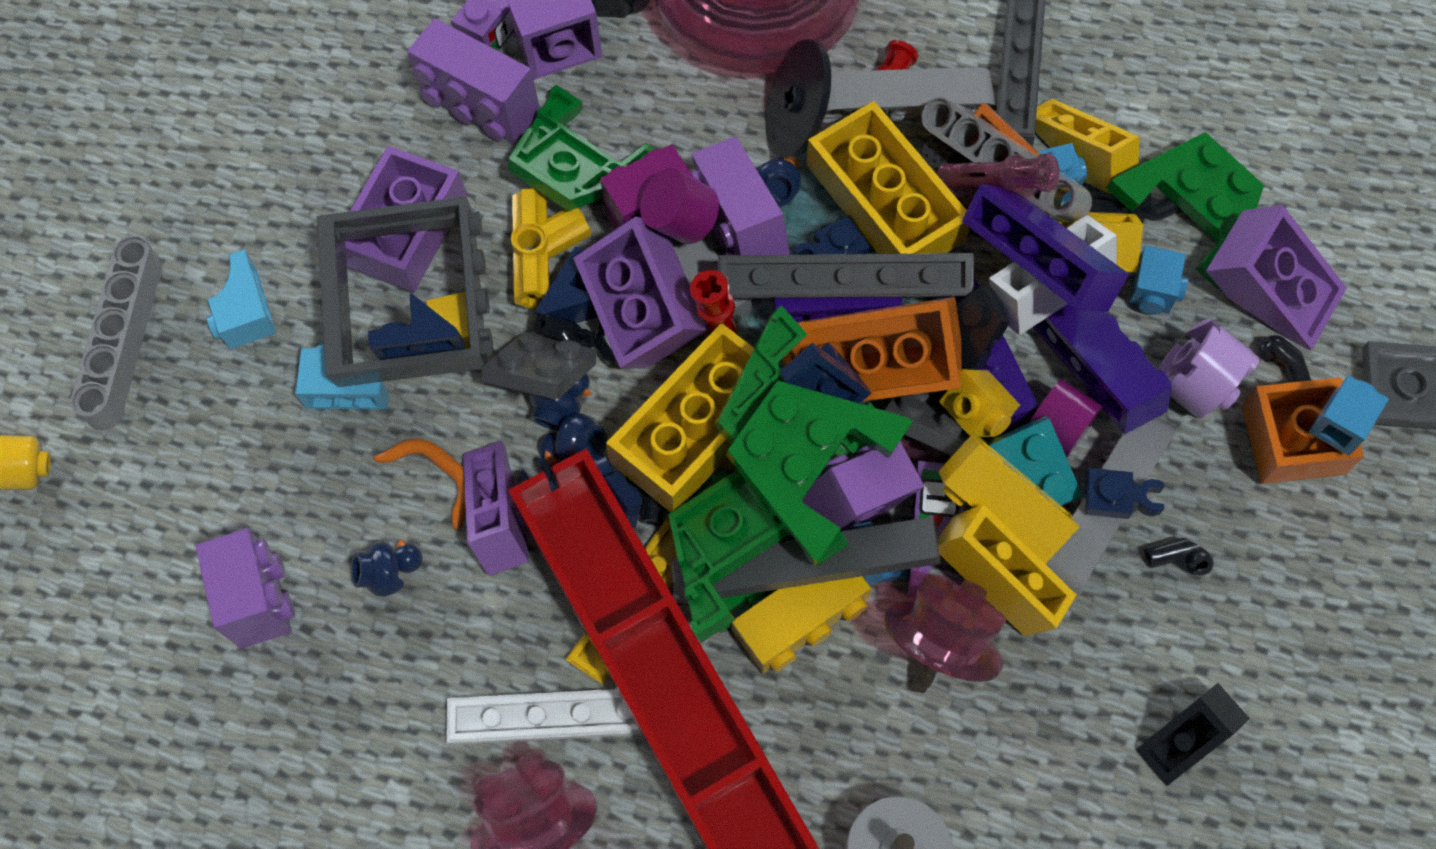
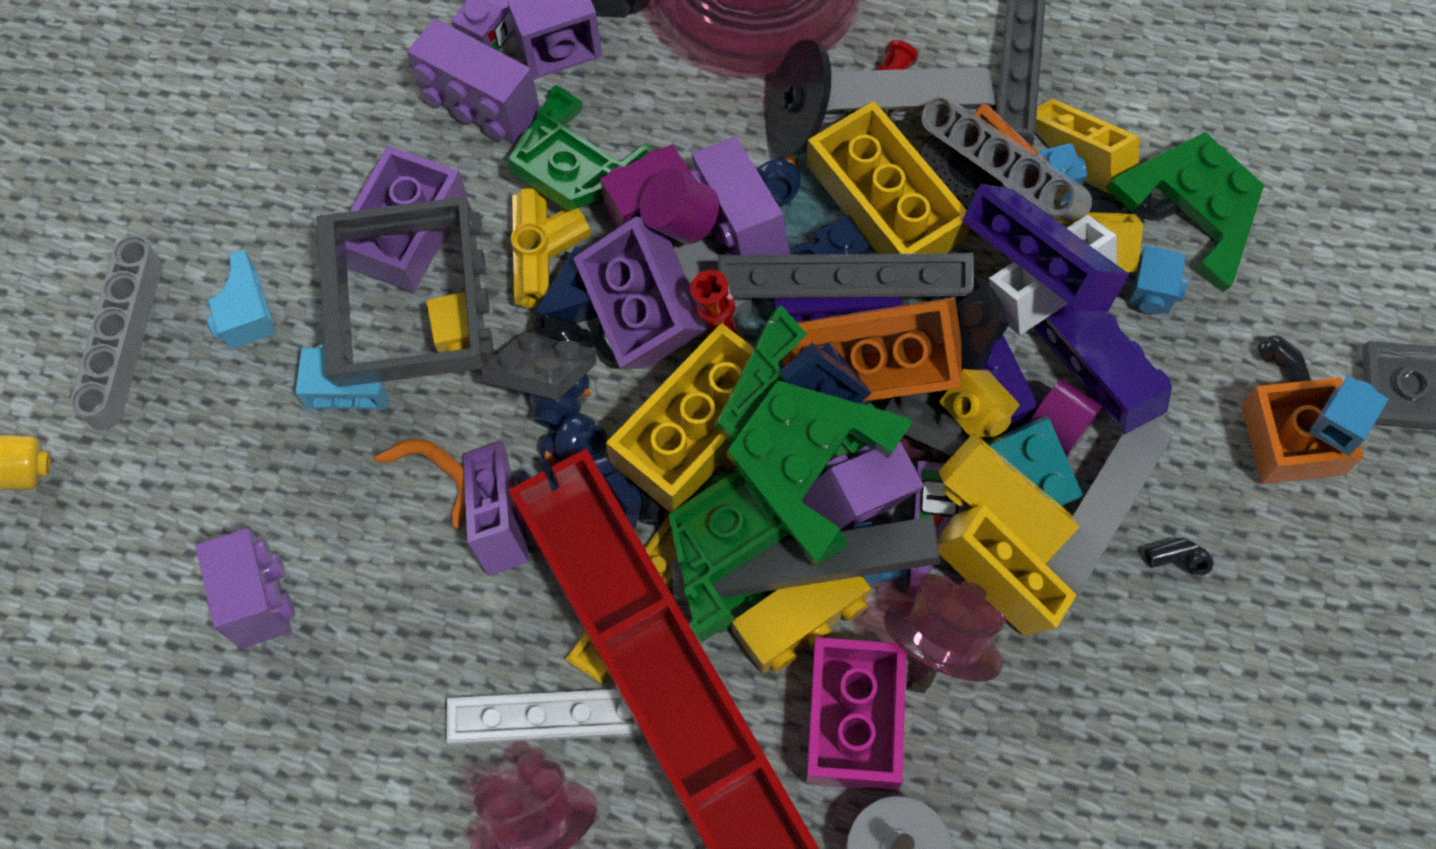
dark blue animal [351,539,423,597] -> none
dark blue slope [368,294,465,360] -> none
clear pink pin [938,153,1060,193] -> none
dark blue plate [1085,468,1164,519] -> none
black slope [1136,683,1250,786] -> none
lavender brick [1157,319,1260,419] -> none
medium lavender slope [1206,205,1347,350] -> none
none -> dark pink brick [806,637,907,792]

